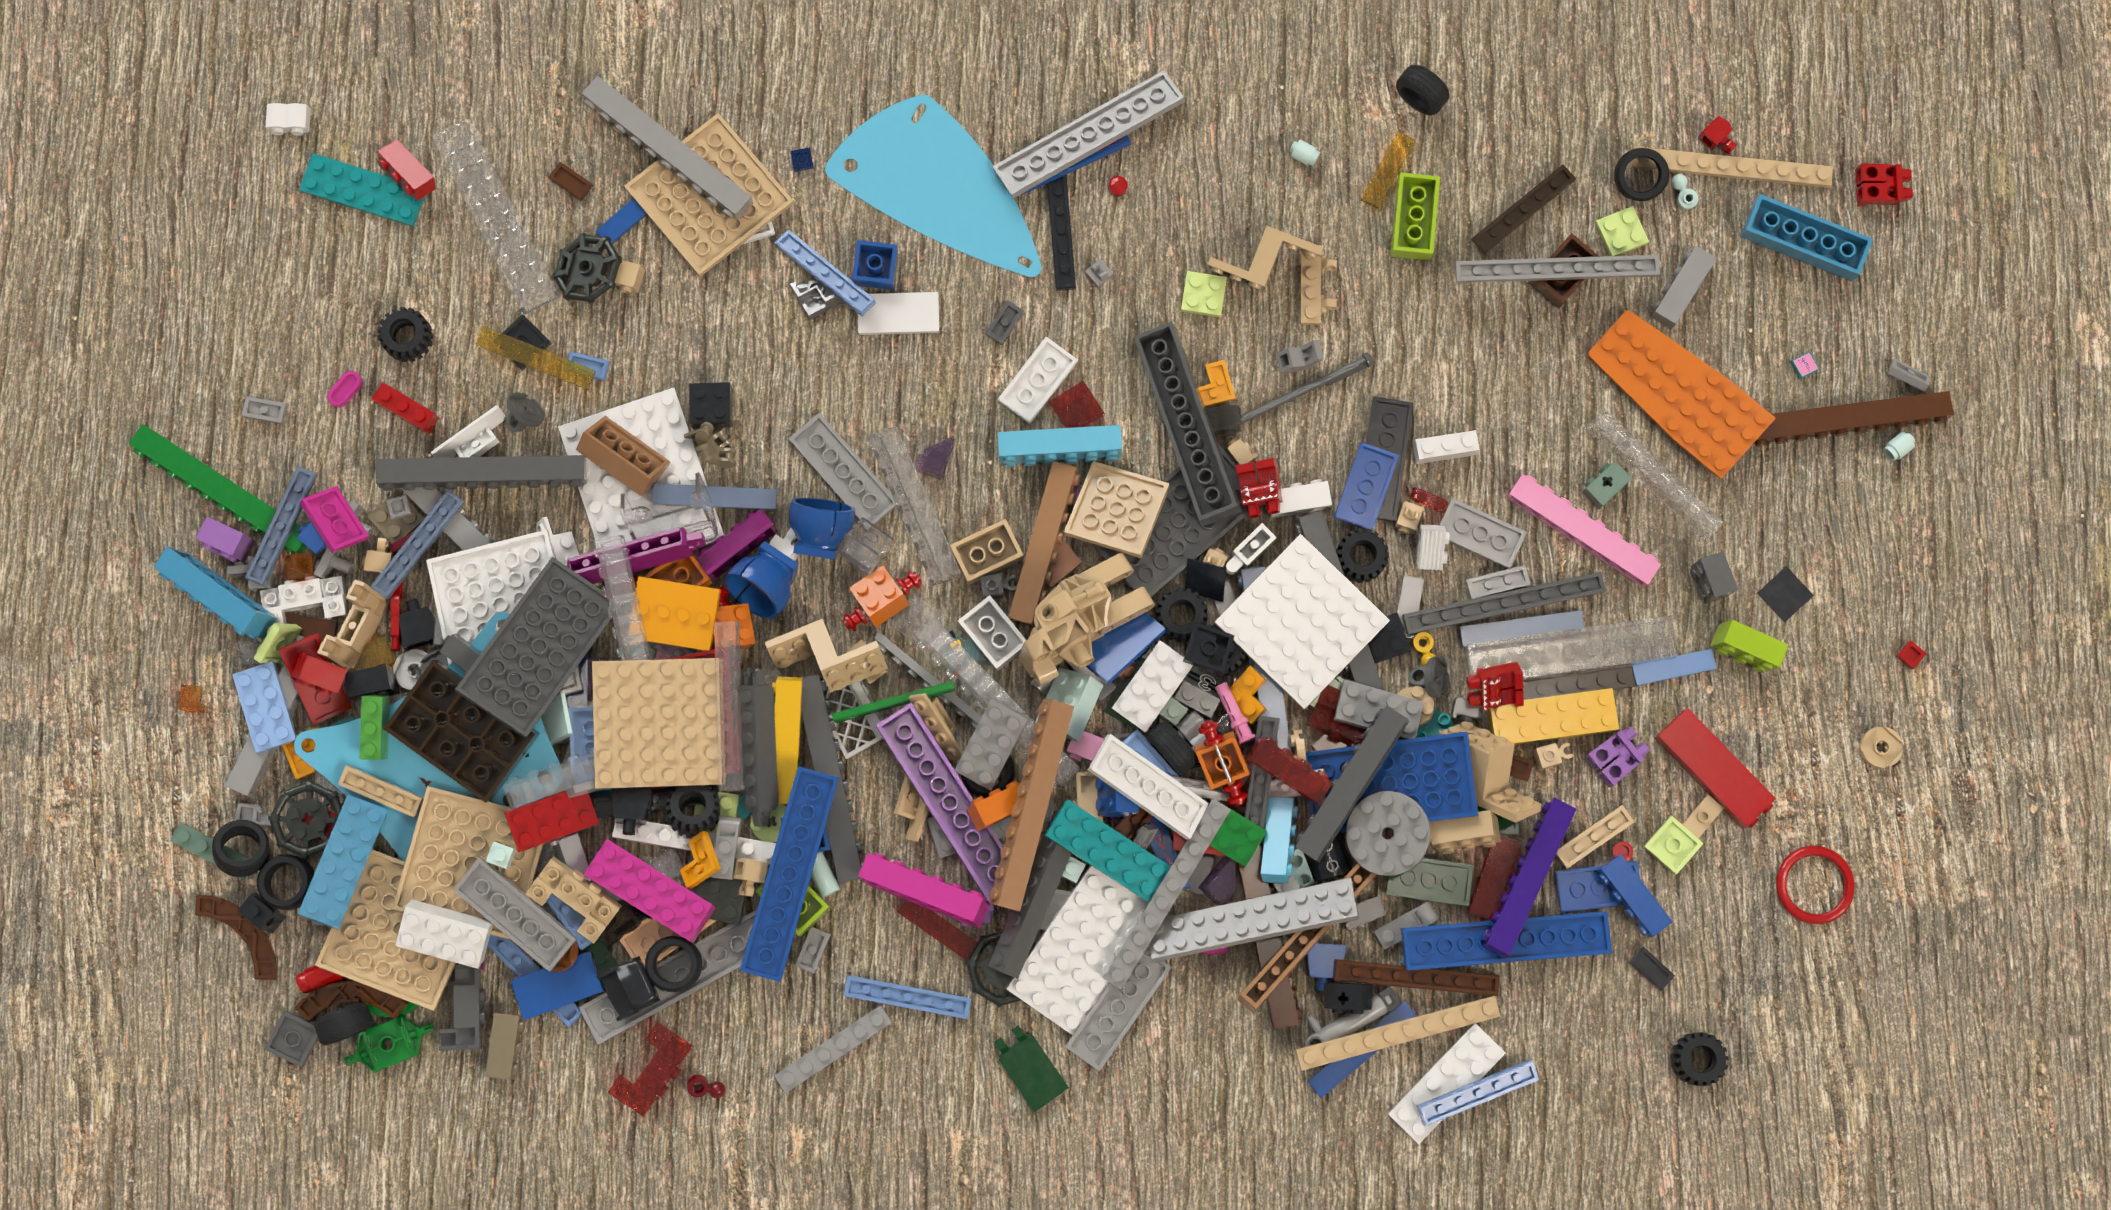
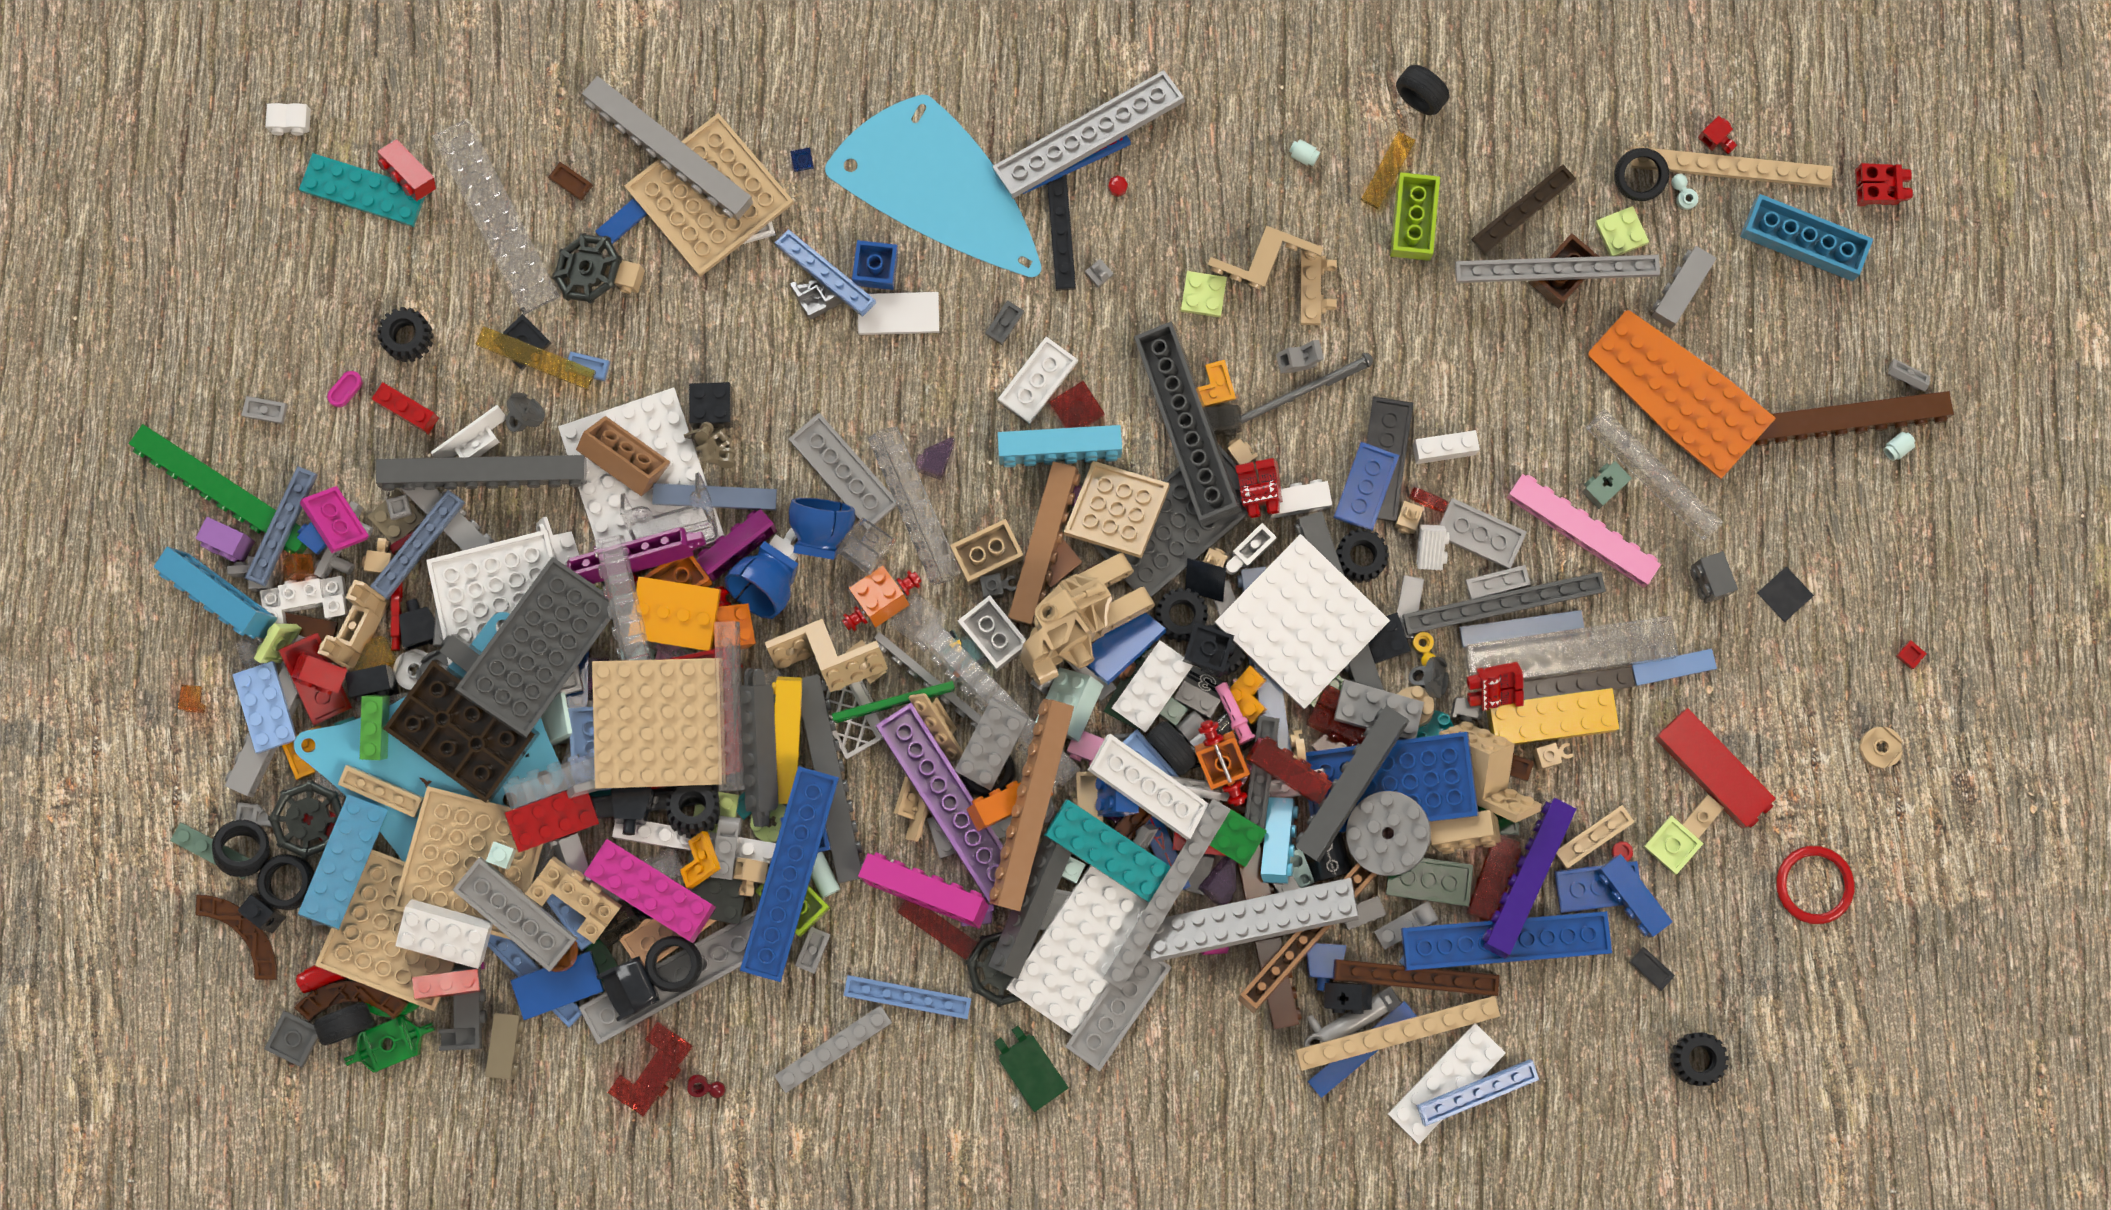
medium lavender hips [1584,727,1650,788] -> none
lime brick [1710,619,1789,673] -> none
bright pink tile [1790,351,1819,379] -> none
none -> brick [412,969,480,1000]

